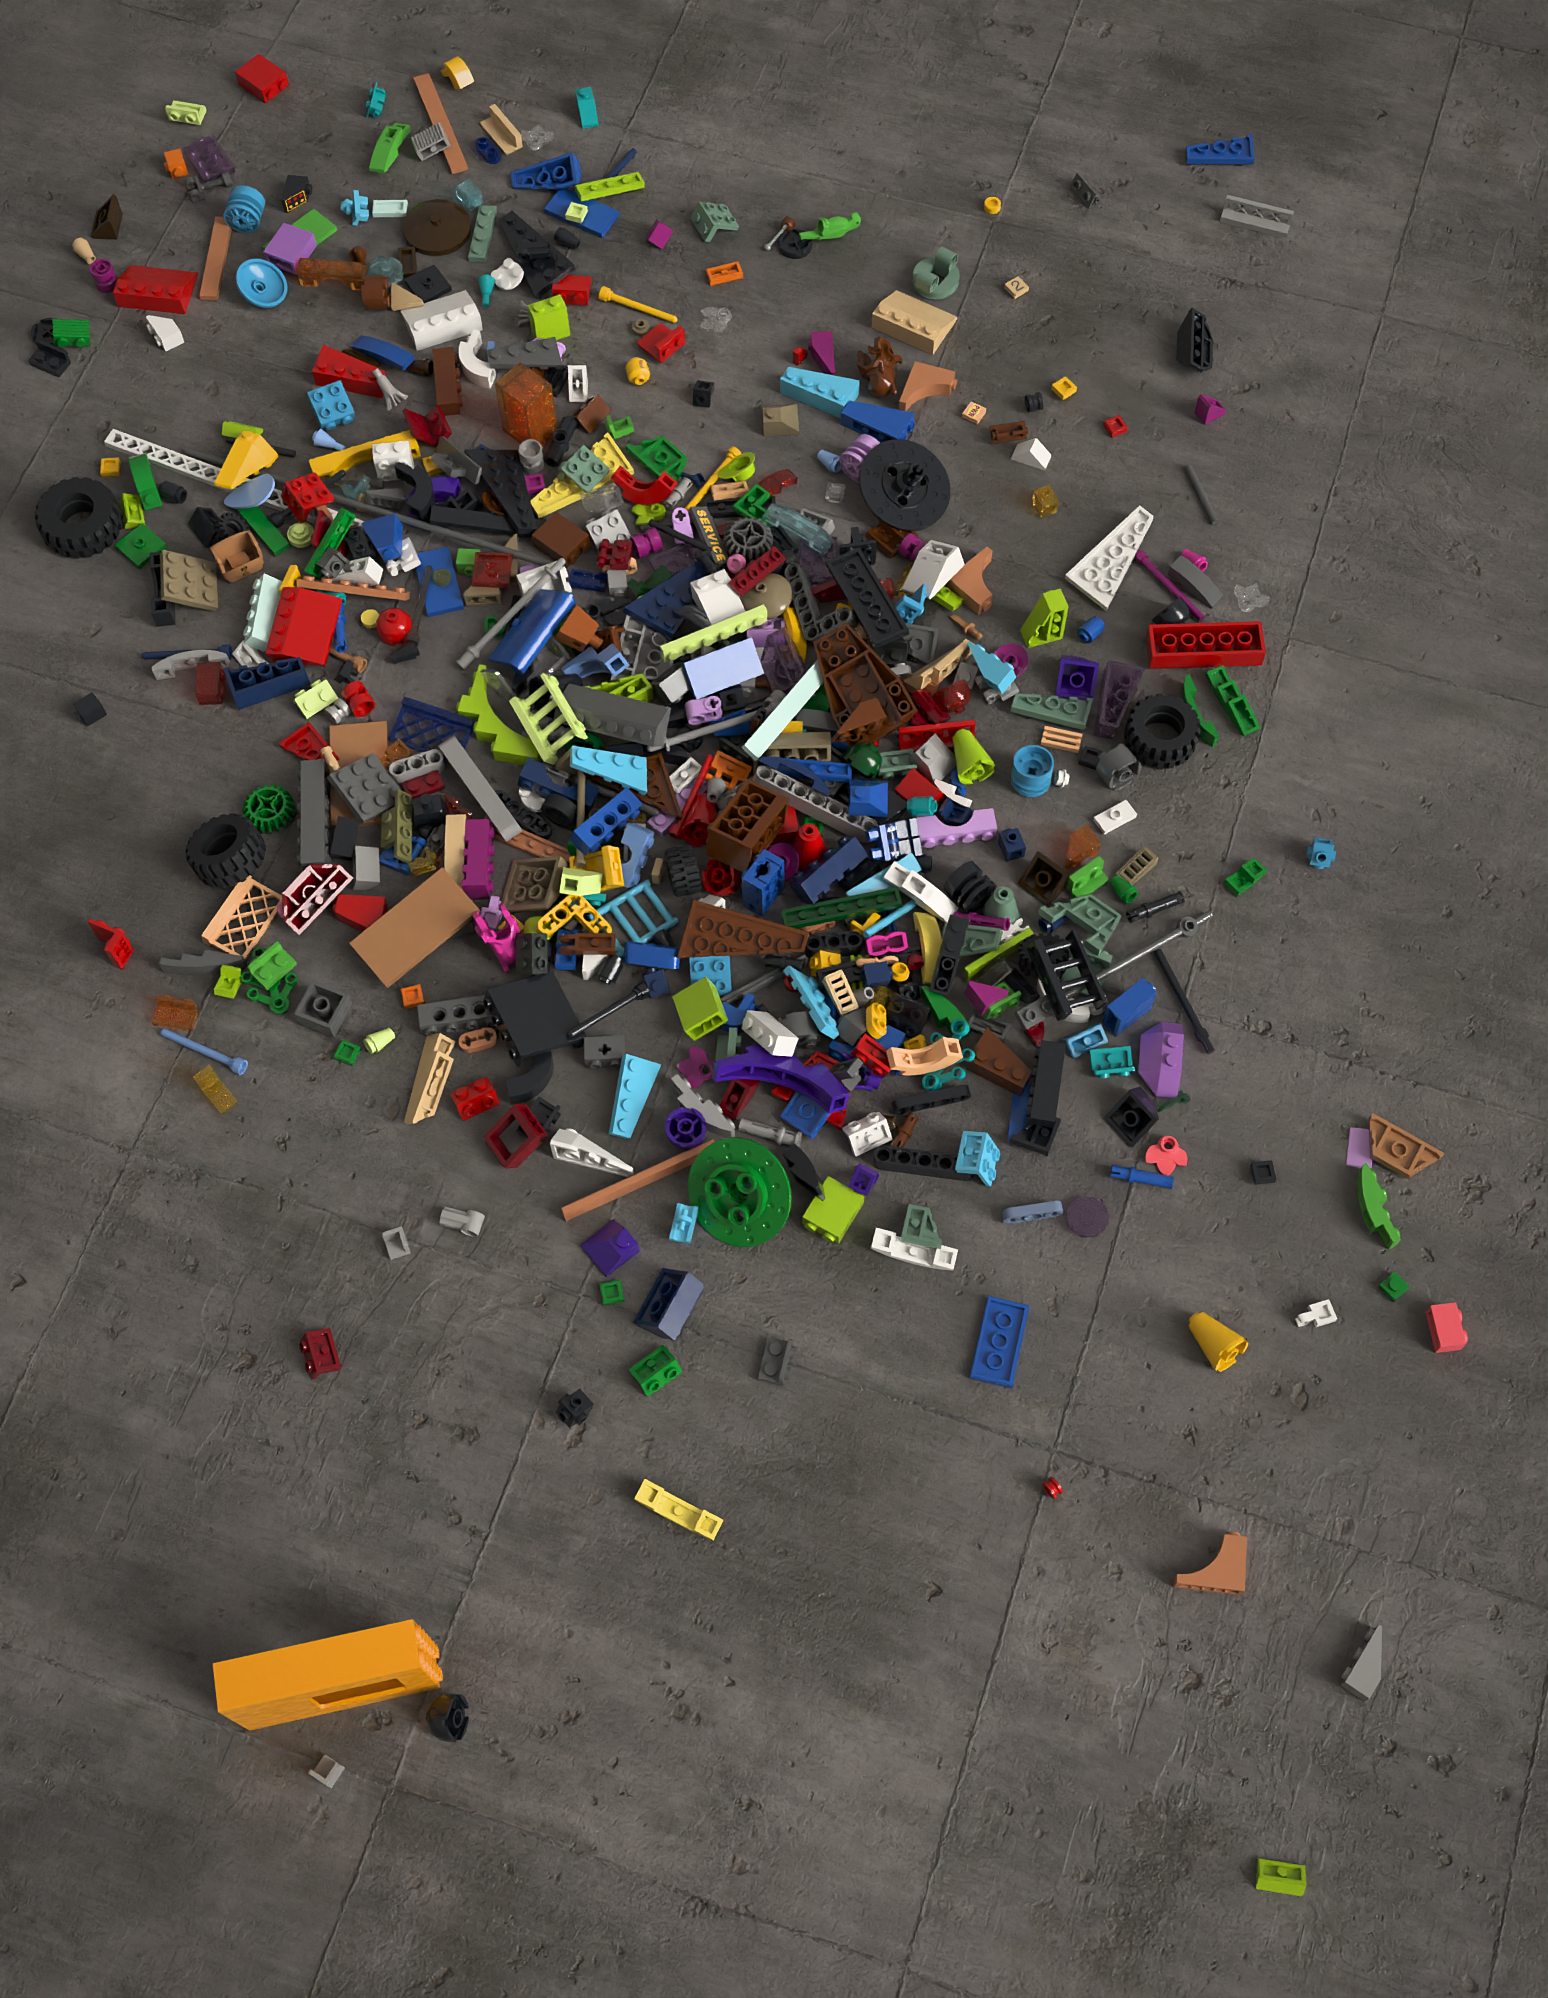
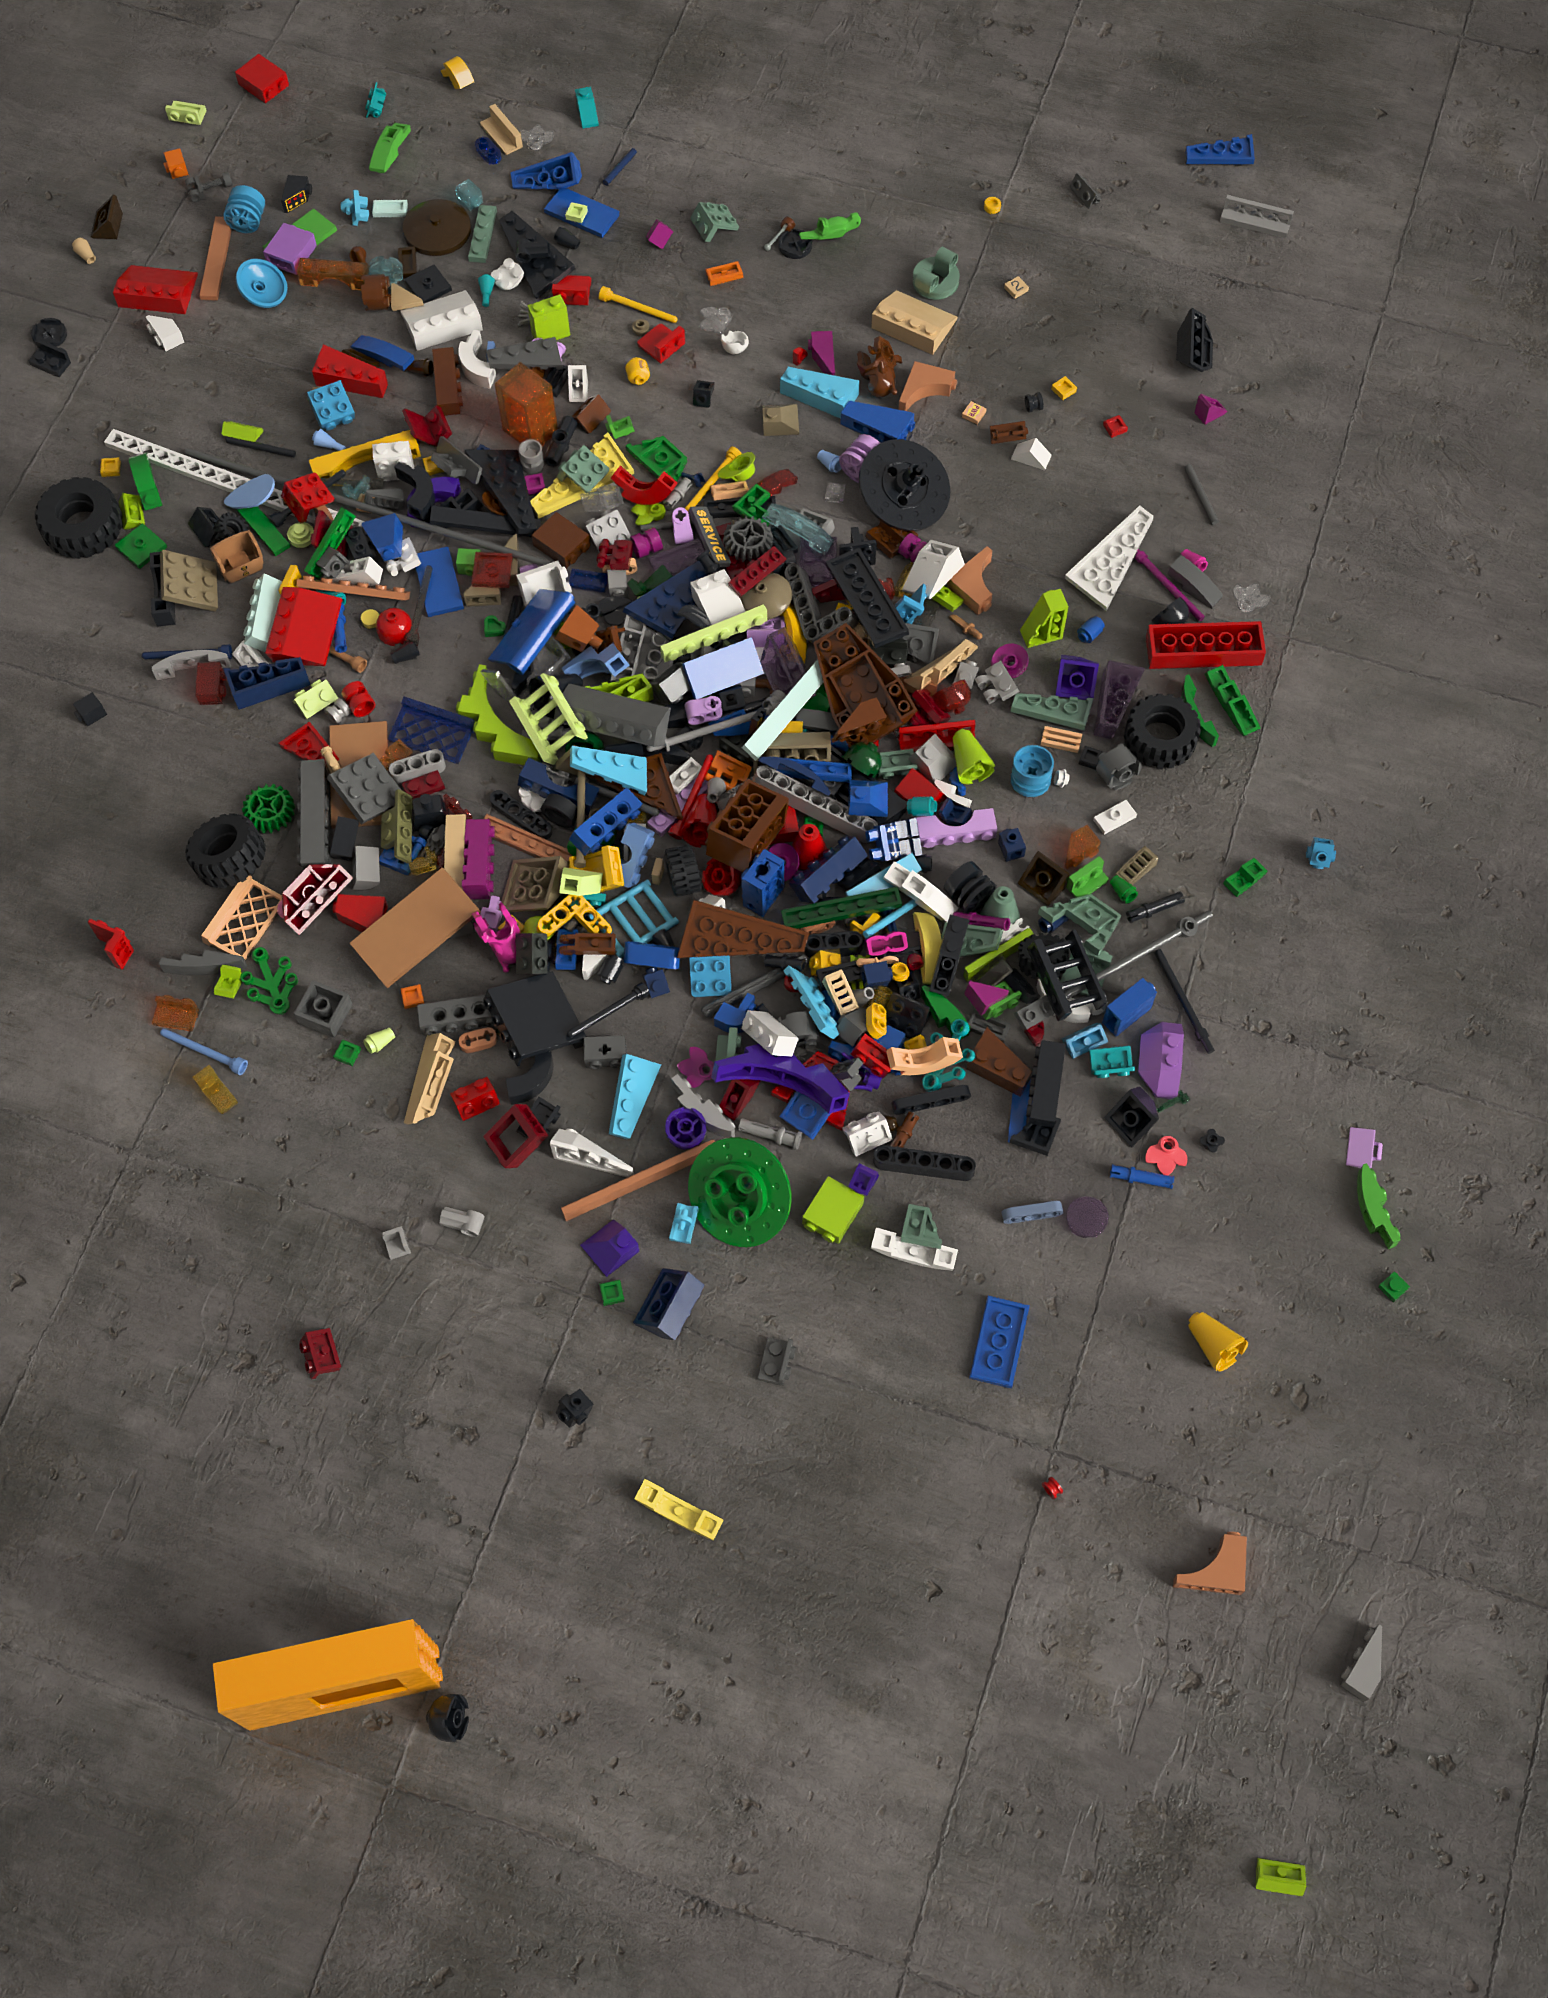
green brick [52,319,90,348] -> none
magenta wheel [90,259,117,293] -> none
black brick [158,480,187,504] -> none
clear purple plate [183,135,236,183] -> none
yellow wedge [214,431,278,489] -> none
bright green bracket [247,941,297,990] -> none
light grey panel [308,1754,345,1788] -> none
black tile [334,659,359,684] -> none
light grey piece [372,368,408,411] -> none
light grey brick [410,123,451,161] -> none
nougat tile [413,73,468,174] -> none
clear yellow tile [433,568,452,587] -> none
light grey beam [438,735,522,842] -> none
light grey bar [456,558,565,670] -> none
lime plate [575,172,644,201] -> none
green bracket [628,1345,682,1397] -> none
black bar [648,519,712,552] -> none
lime brick [672,976,728,1041] -> none
bright pink tile [727,554,746,574] -> none
black slope [782,1144,825,1201] -> none
medium azure bracket [955,1131,1000,1187] -> none
medium azure slope [968,642,1016,694] -> none
clear yellow brick [1032,485,1059,518] -> none
black plate [1250,1160,1277,1185] -> none
white plate [1295,1299,1337,1327] -> none
medium nougat wing [1369,1113,1444,1179] -> none
coral brick [1425,1303,1468,1353] -> none
none -> white hair [721,331,749,355]
none -> black plate [1200,1129,1225,1153]

